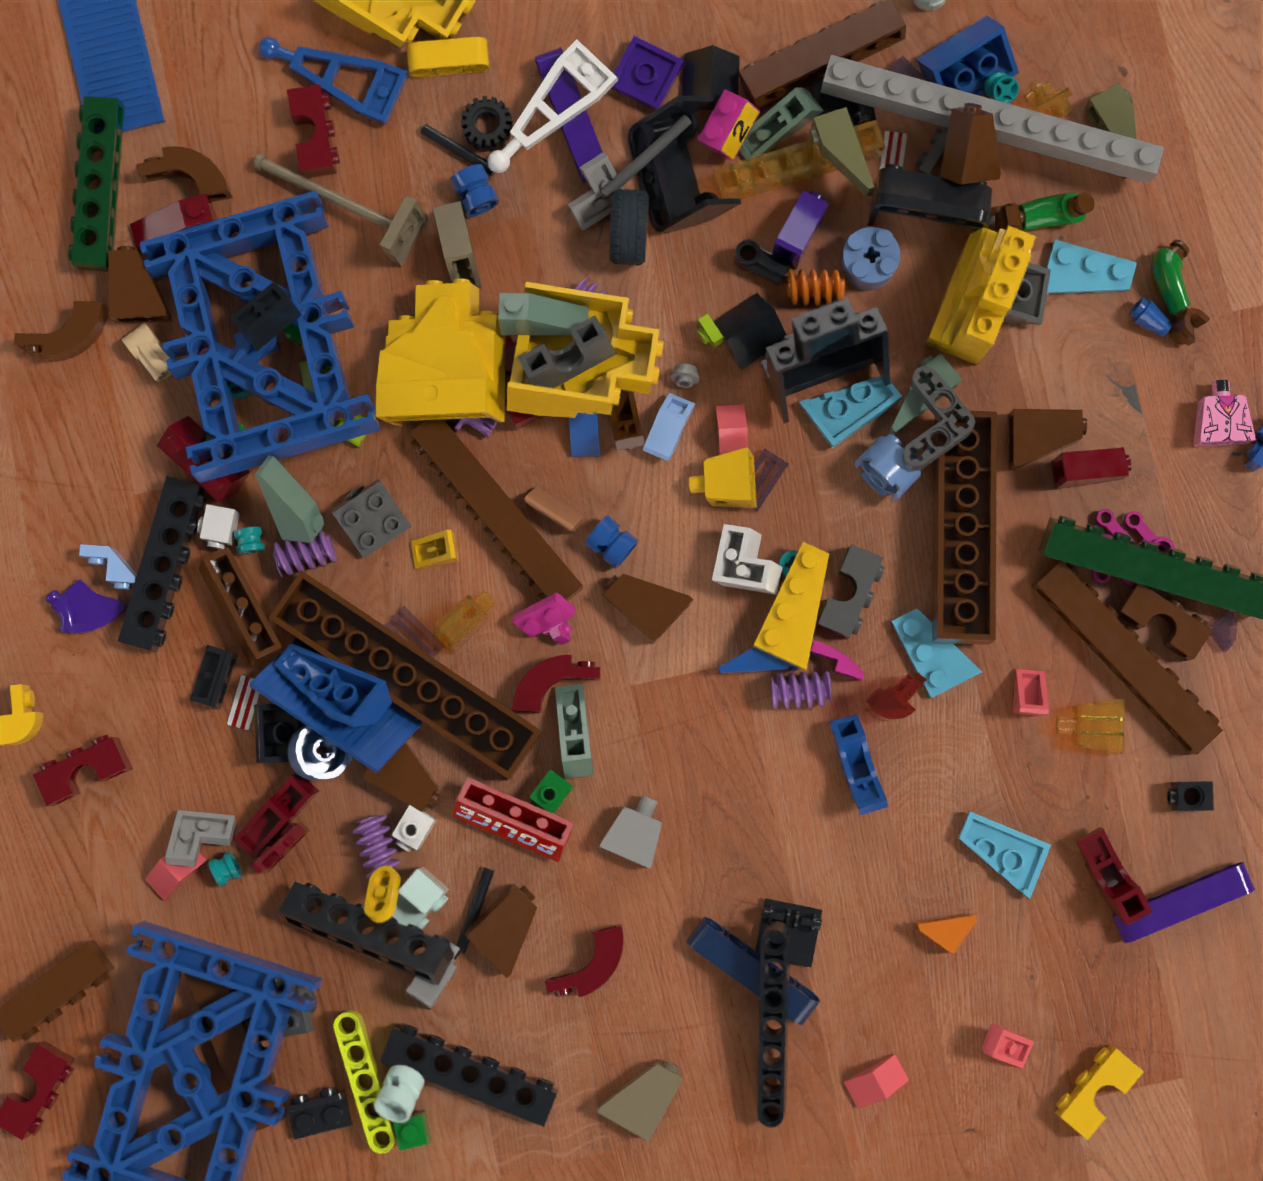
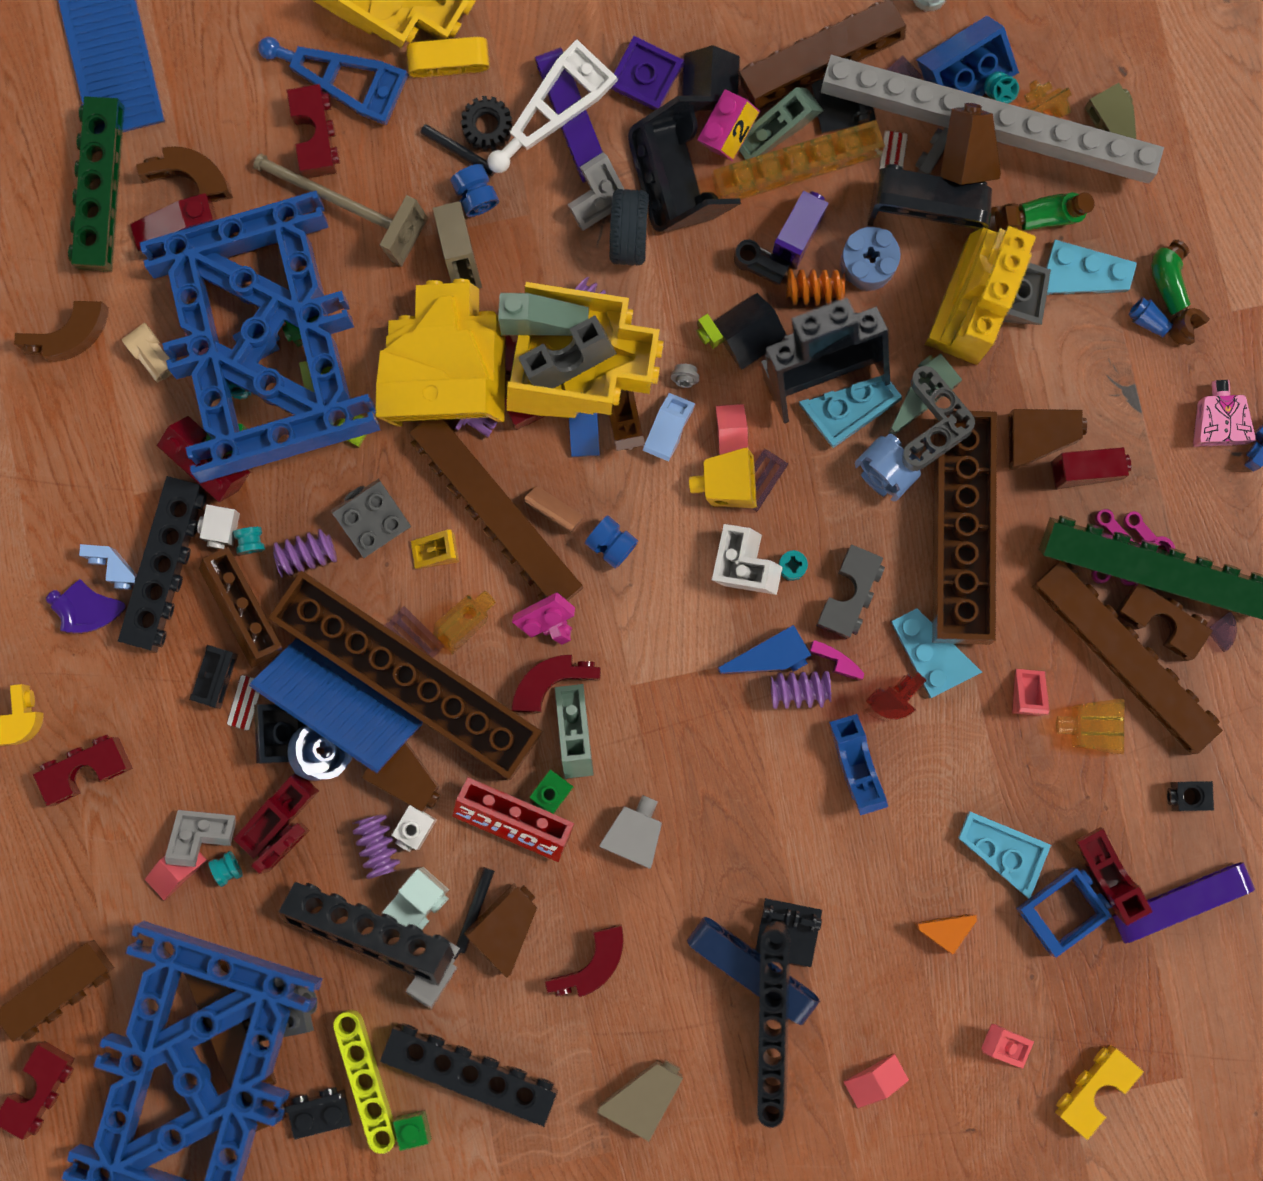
reddish brown slope [108,246,172,324] -> none
black hinge [229,281,302,351] -> none
sand green slope [255,455,324,543] -> none
blue wedge [275,643,392,727] -> none
yellow plate [364,865,401,923] -> none
light aqua wheel [374,1065,425,1123] -> none
dark grey bar [600,115,692,200] -> none
reddish brown slope [603,574,693,643] -> none
yellow wing [754,542,829,671] -> none
olive slope [809,107,874,197] -> none
none -> blue window [1016,867,1112,958]

